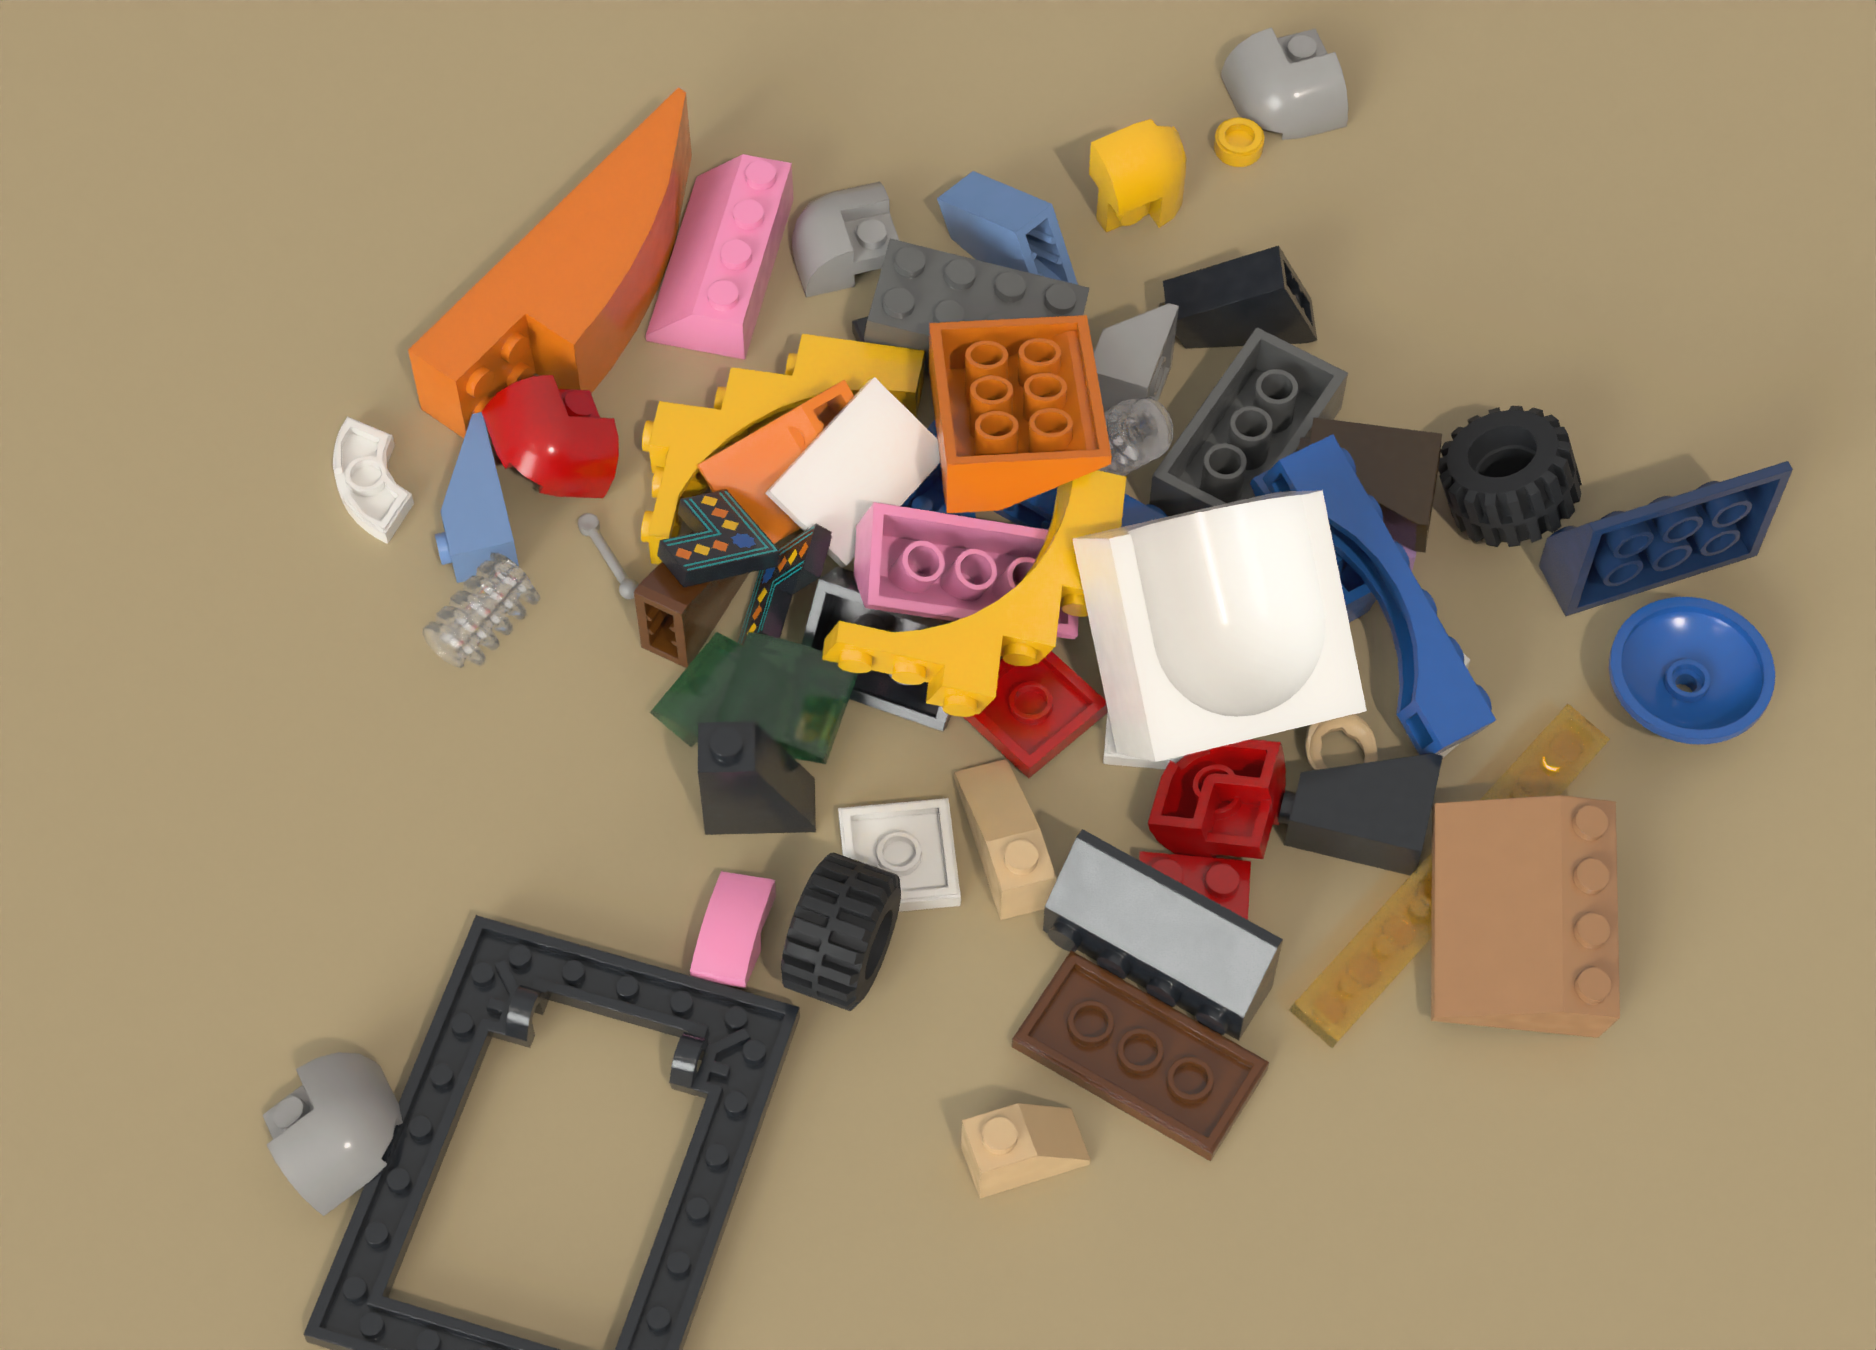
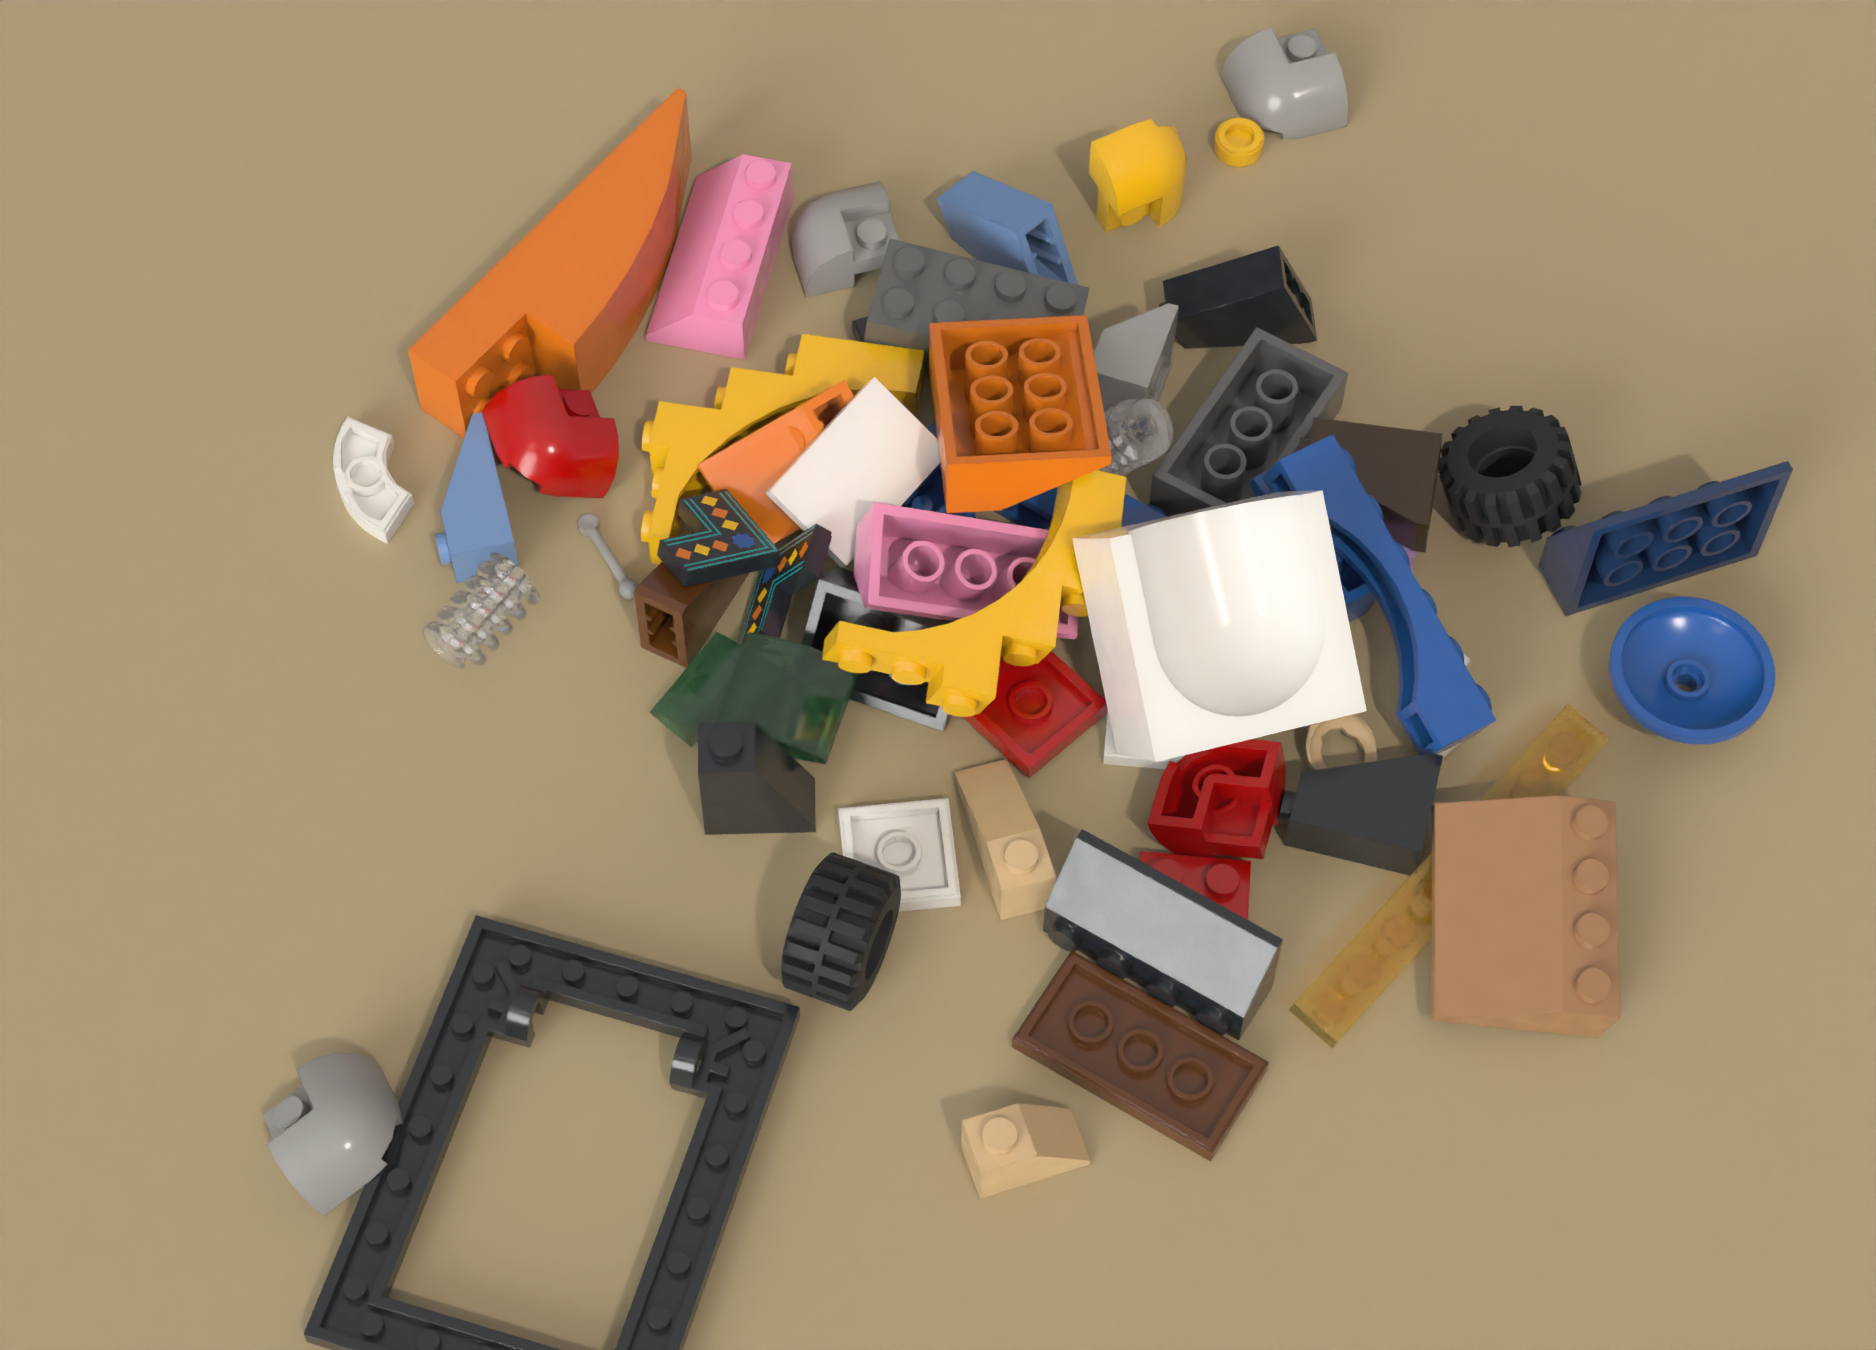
bright pink slope [690,871,776,988] -> none

